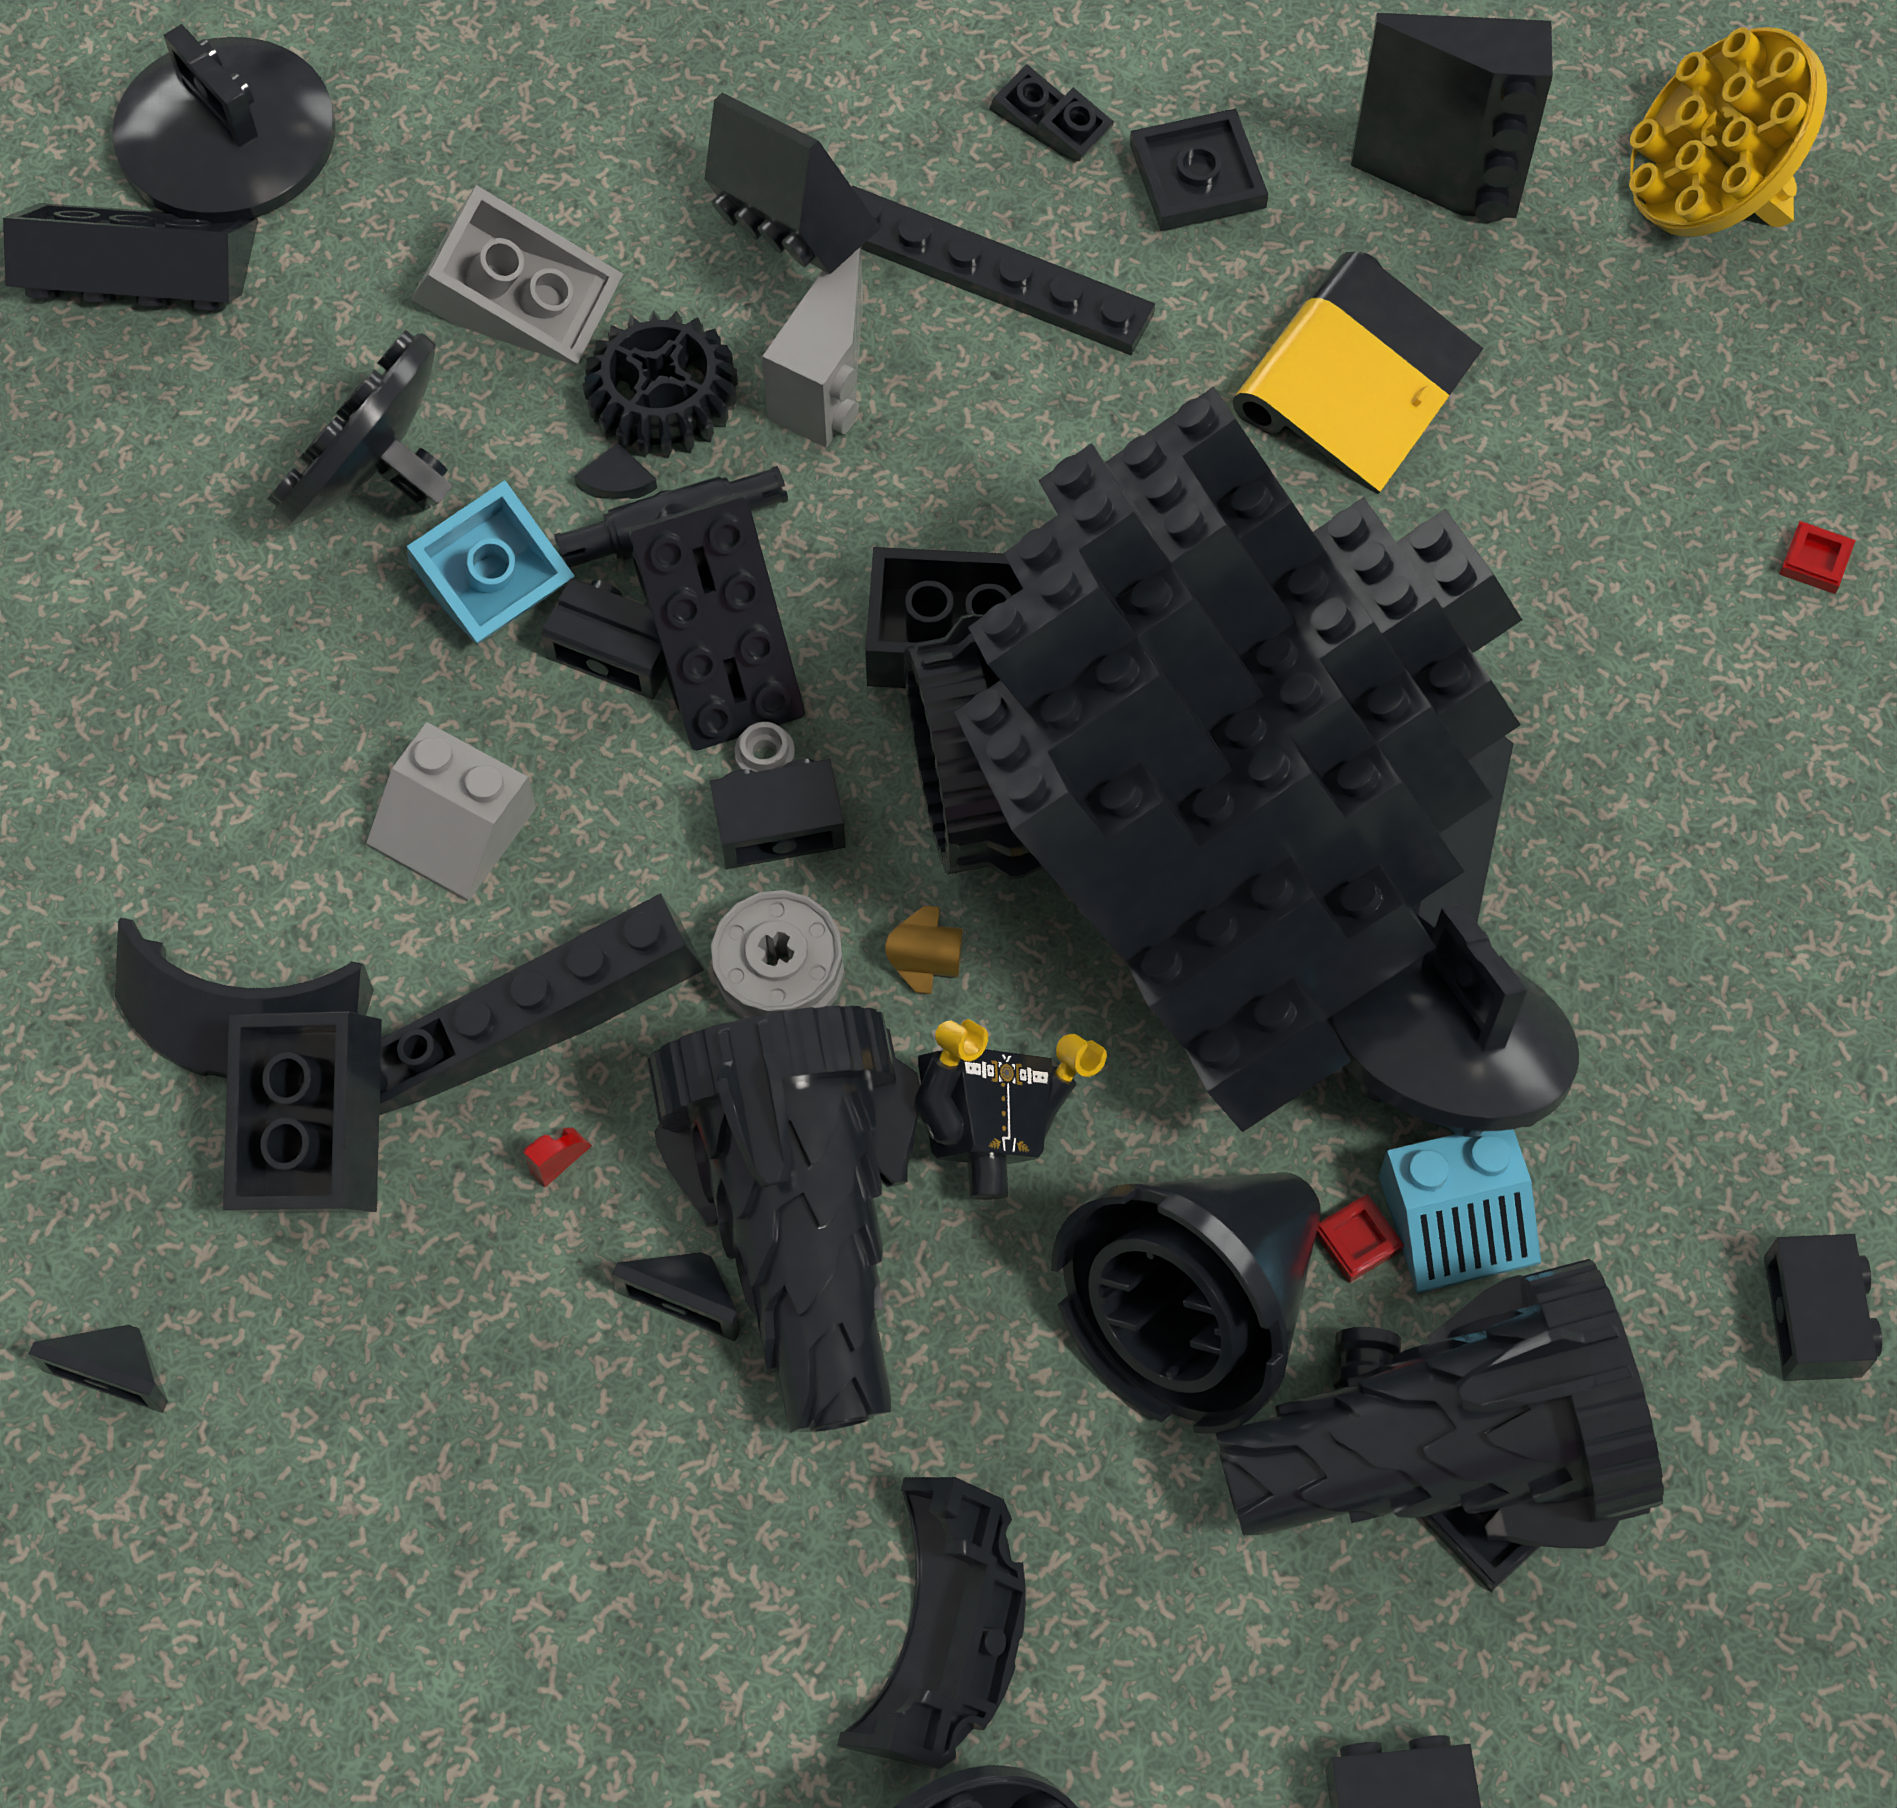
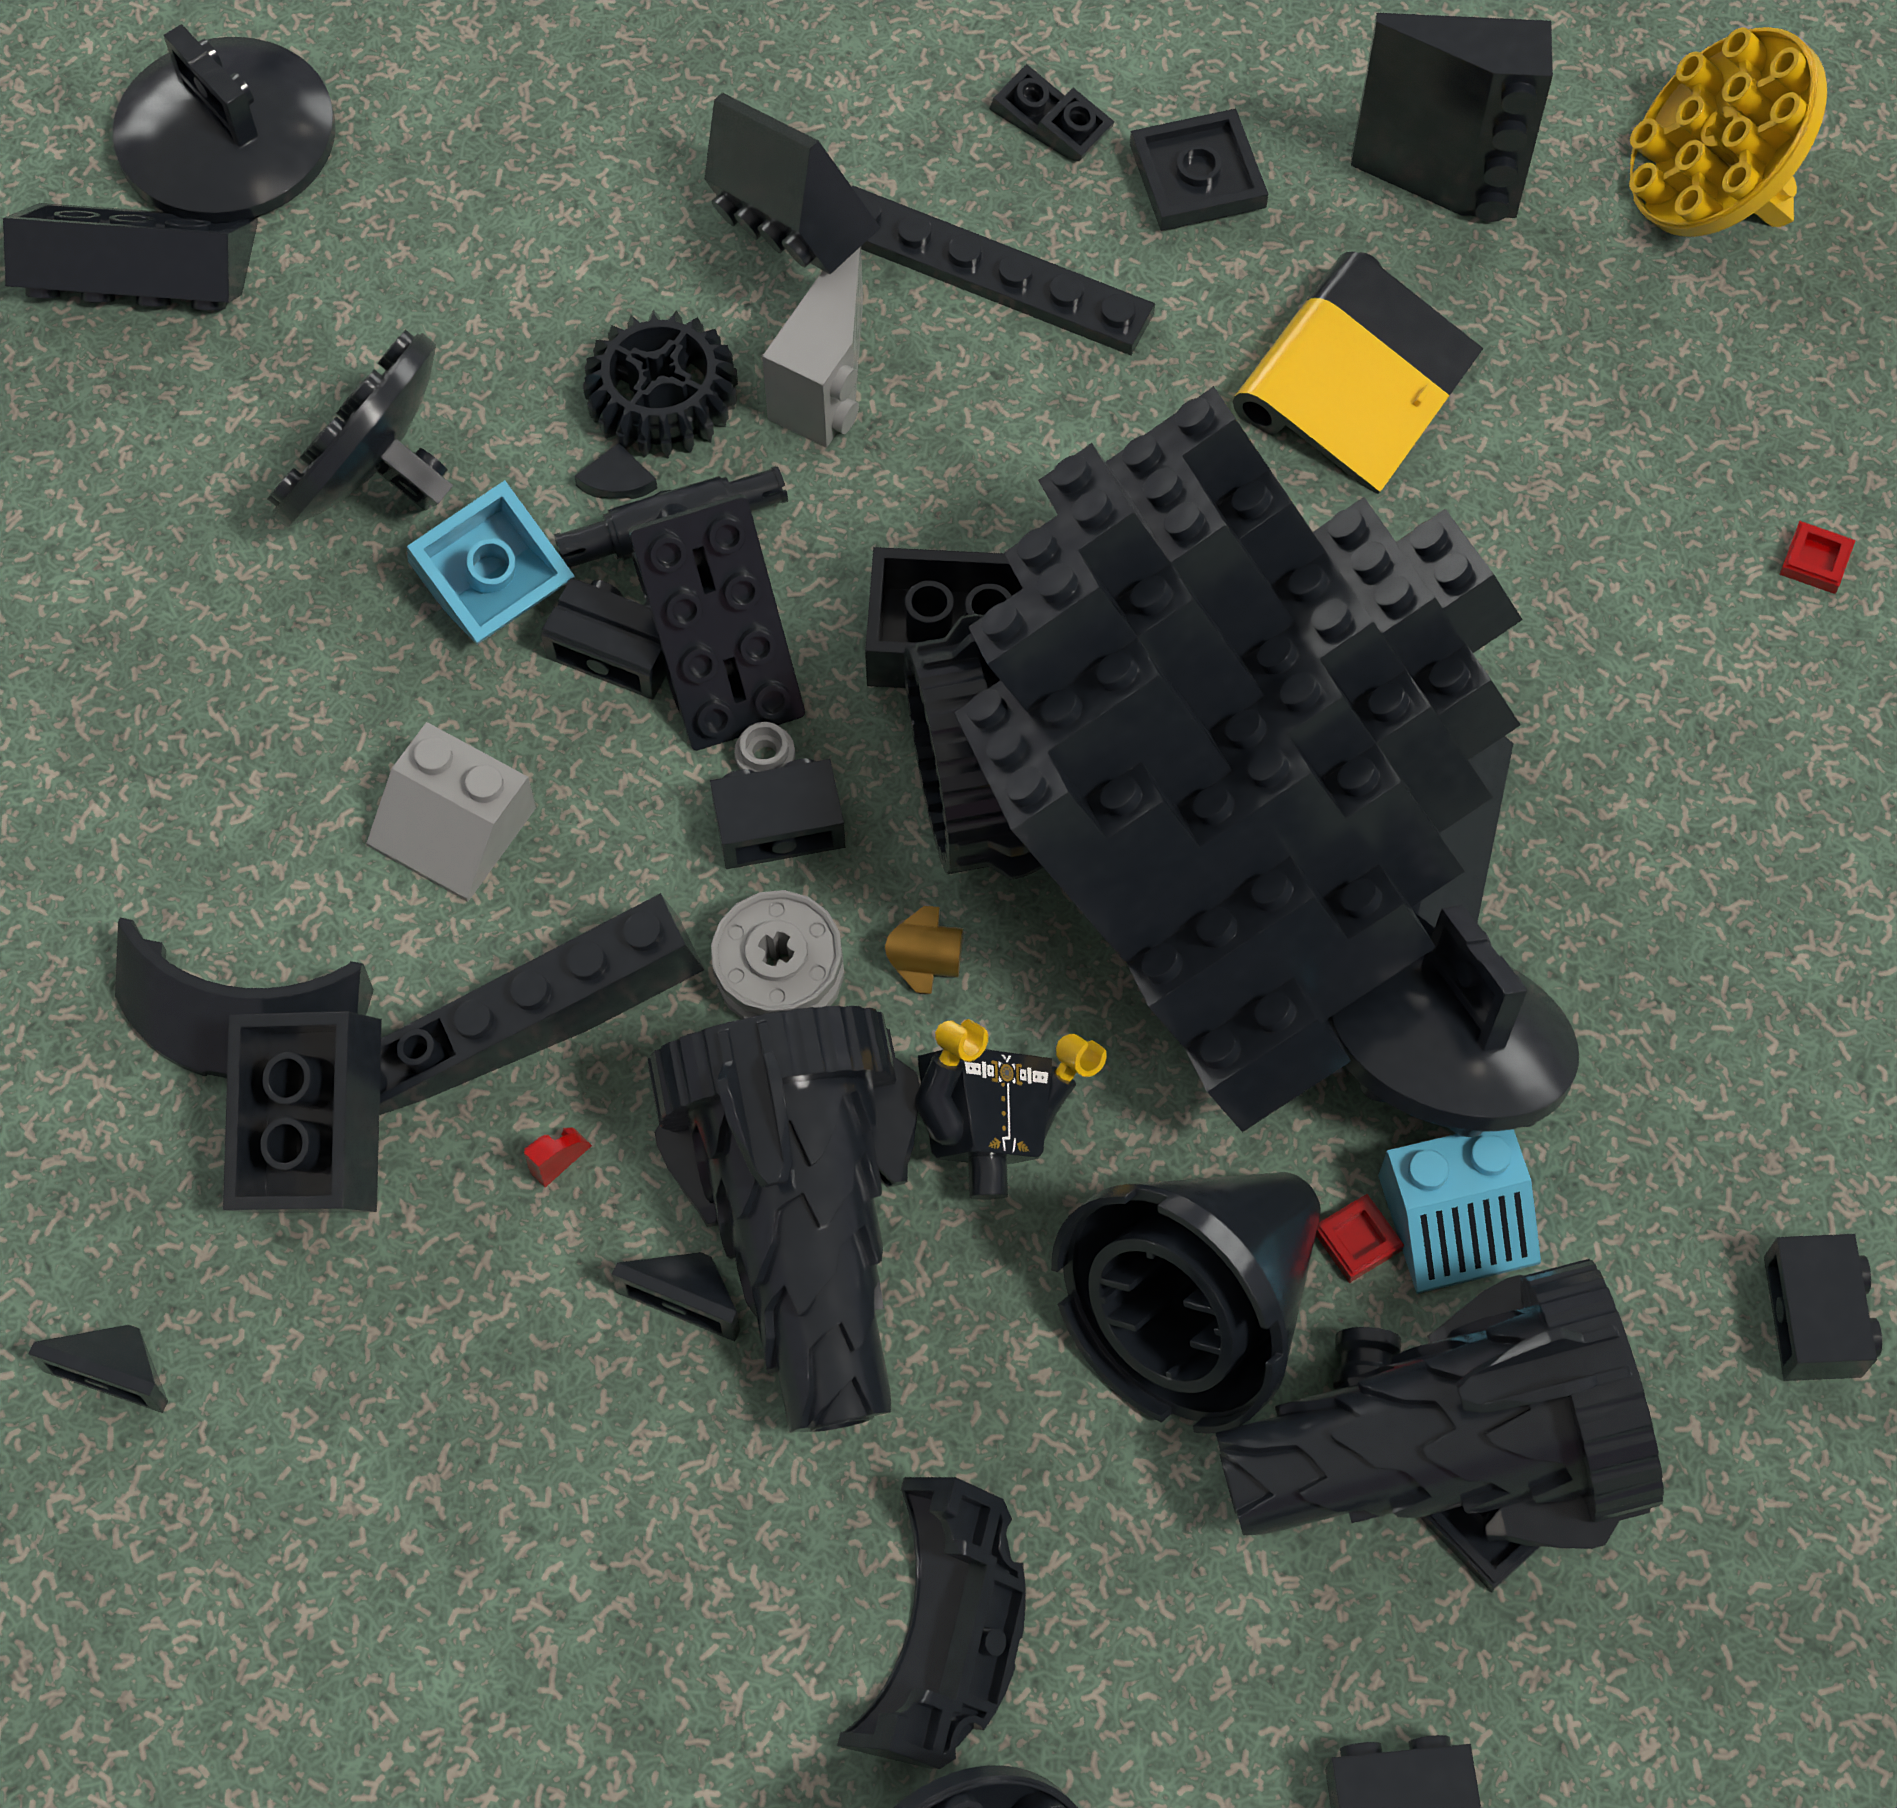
light grey slope [411,185,623,366] -> none

